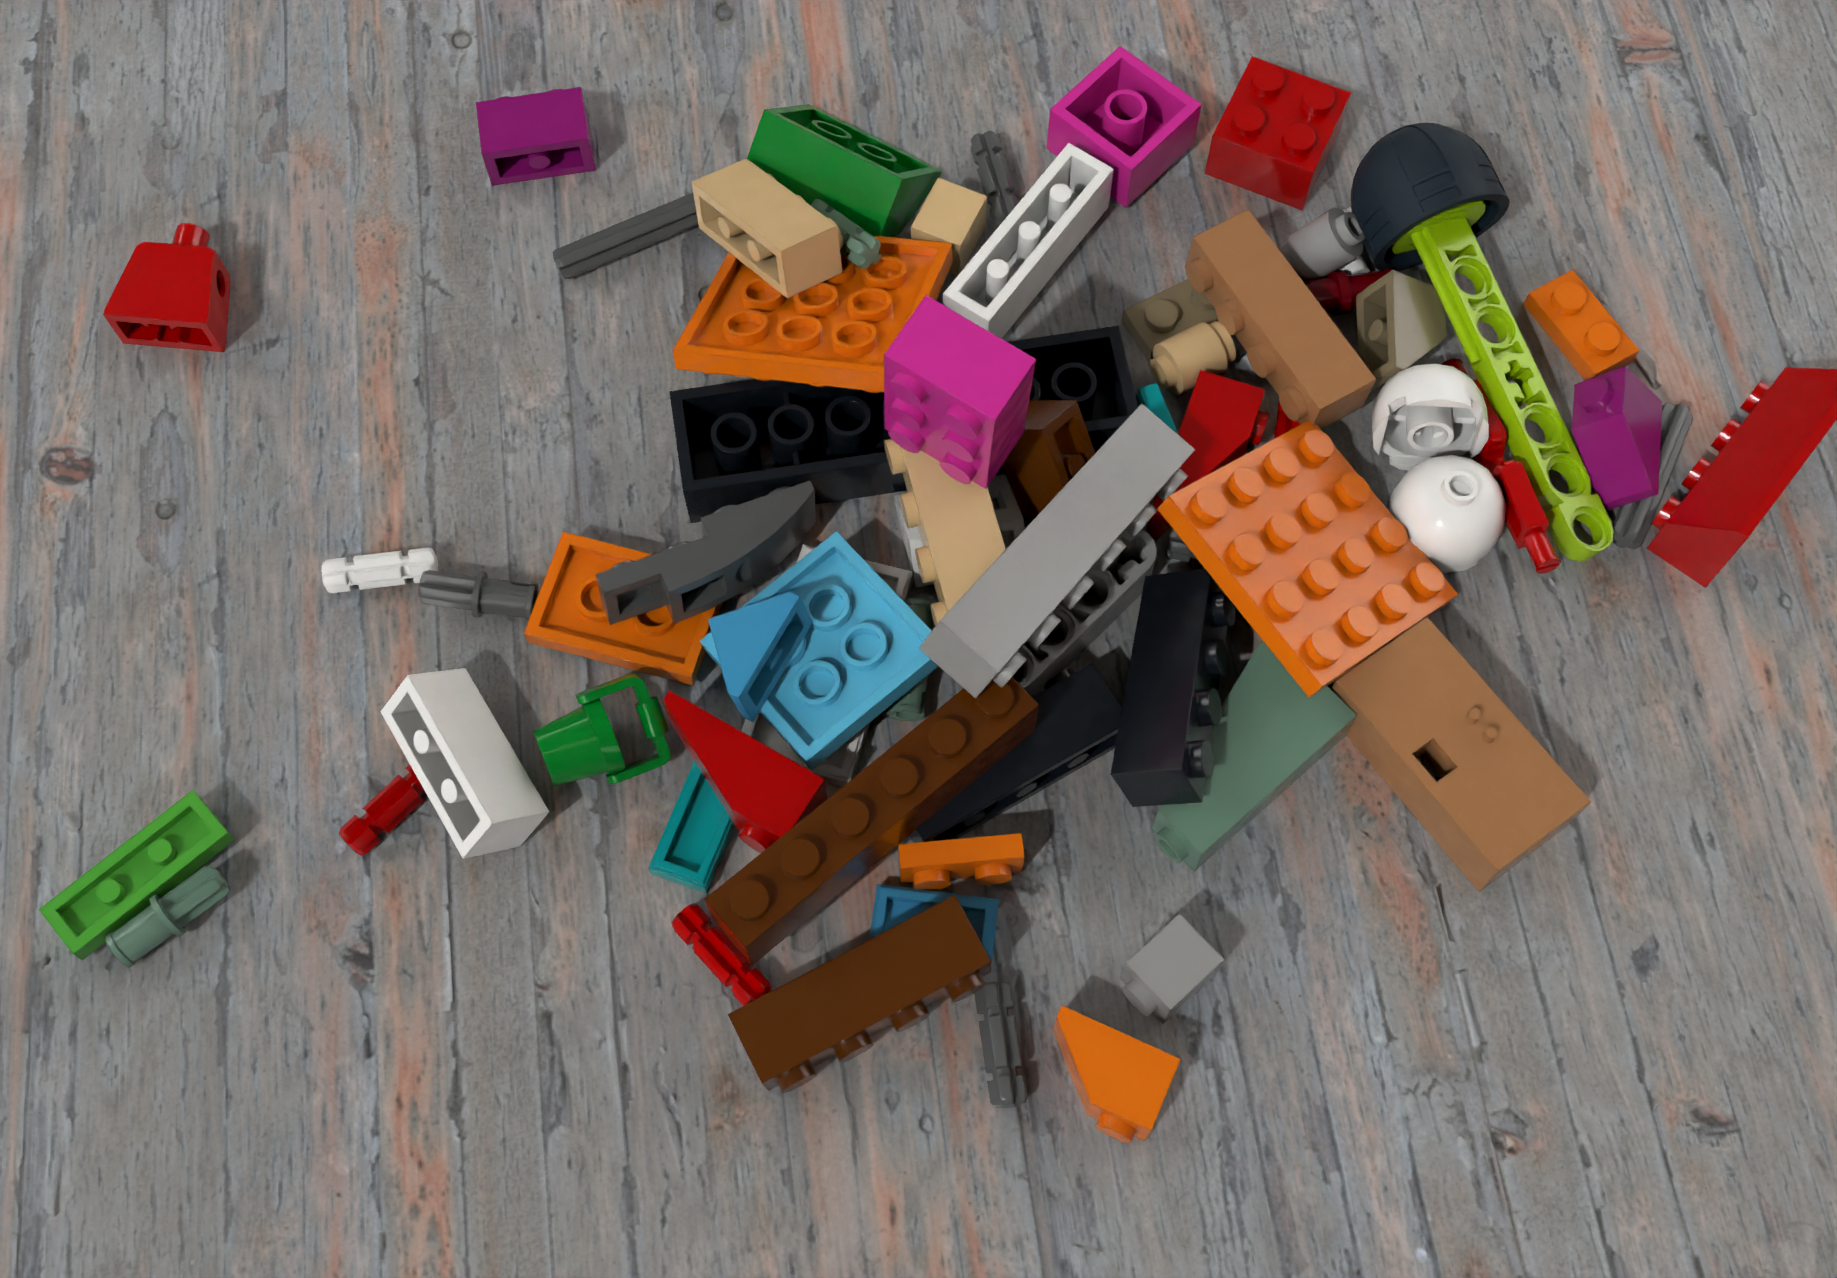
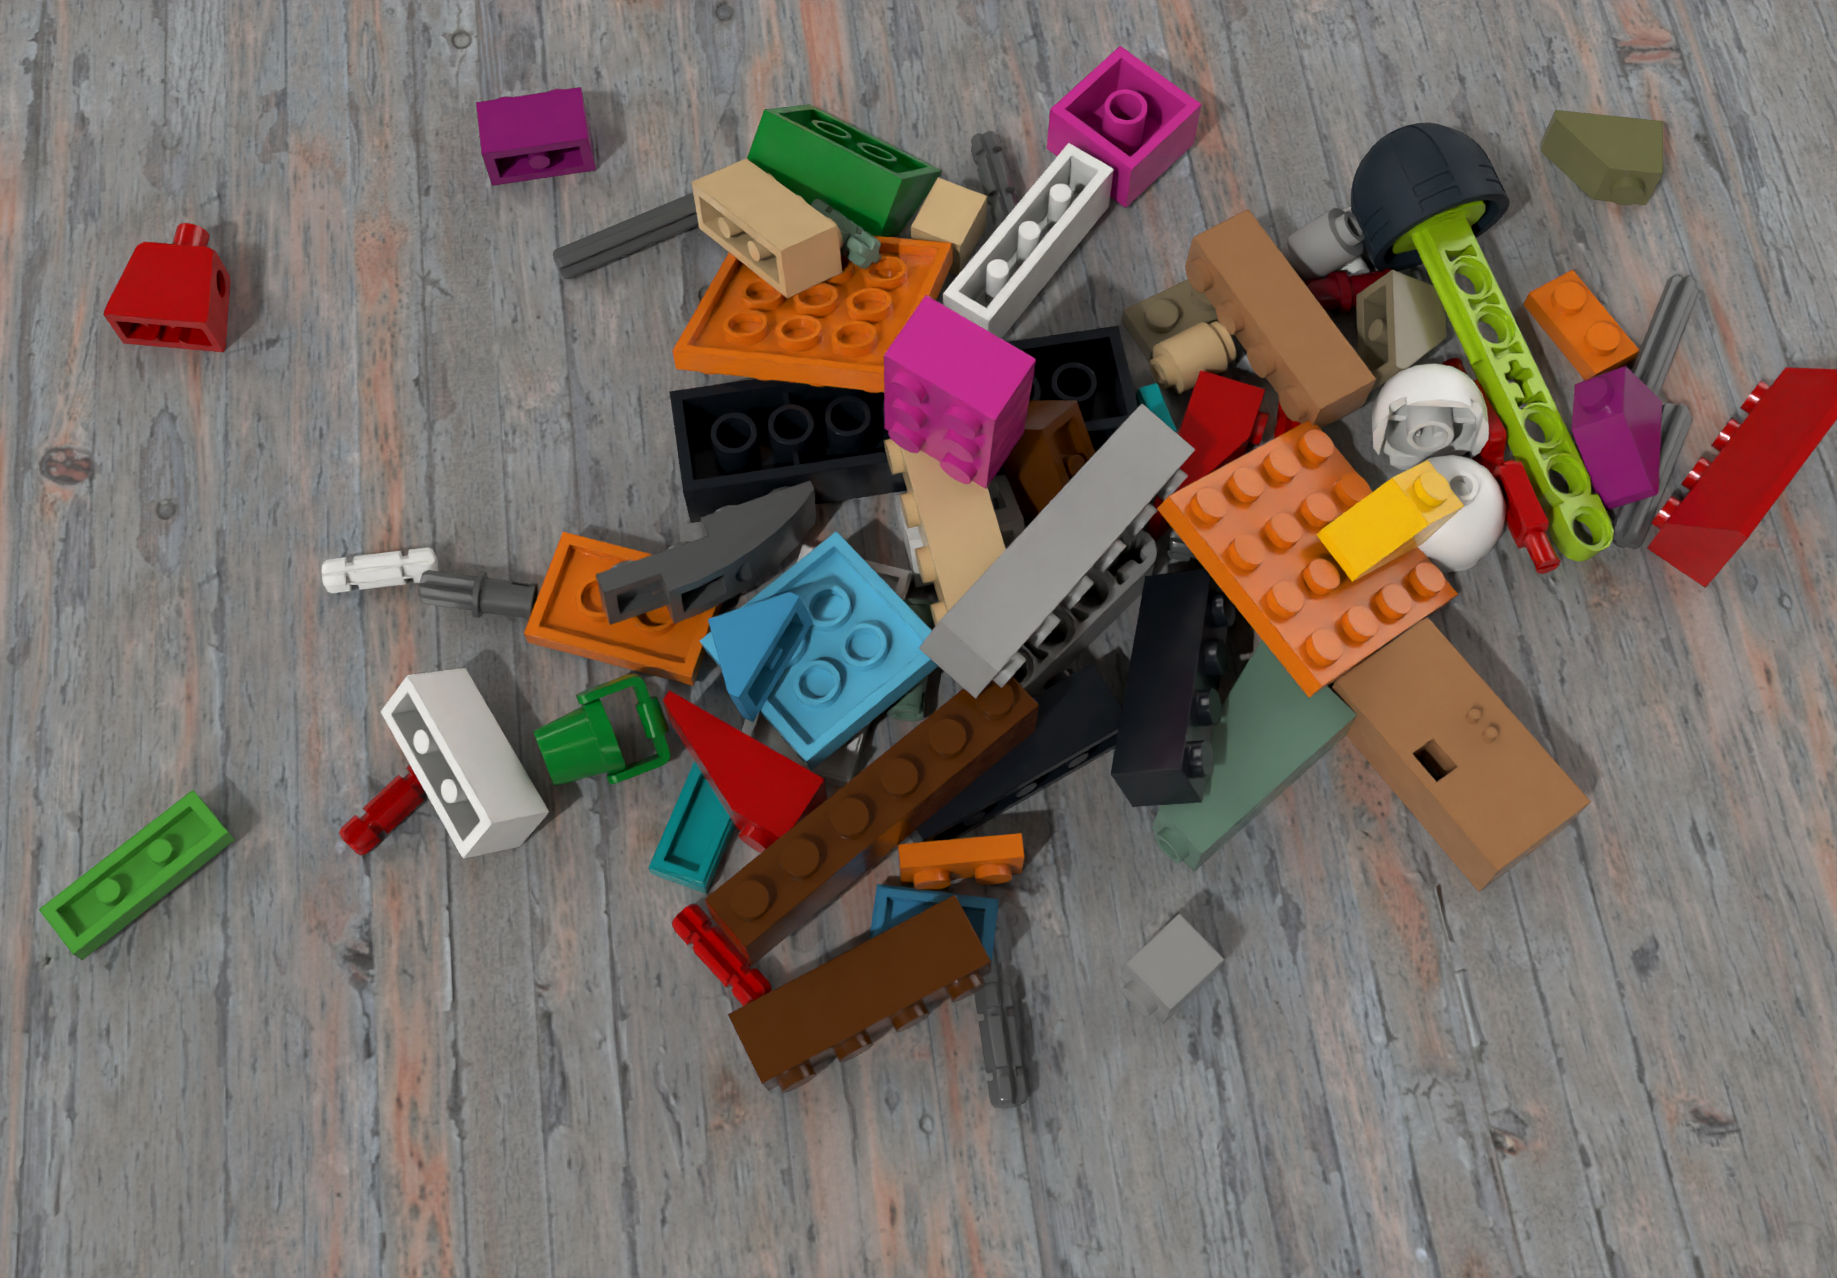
sand green axle [105,865,230,968] -> none
orange slope [1053,1005,1181,1143] -> none
red brick [1205,56,1351,211] -> none
none -> yellow slope [1317,460,1464,582]
none -> olive slope [1540,110,1663,205]
none -> dark grey axle [1631,275,1698,397]

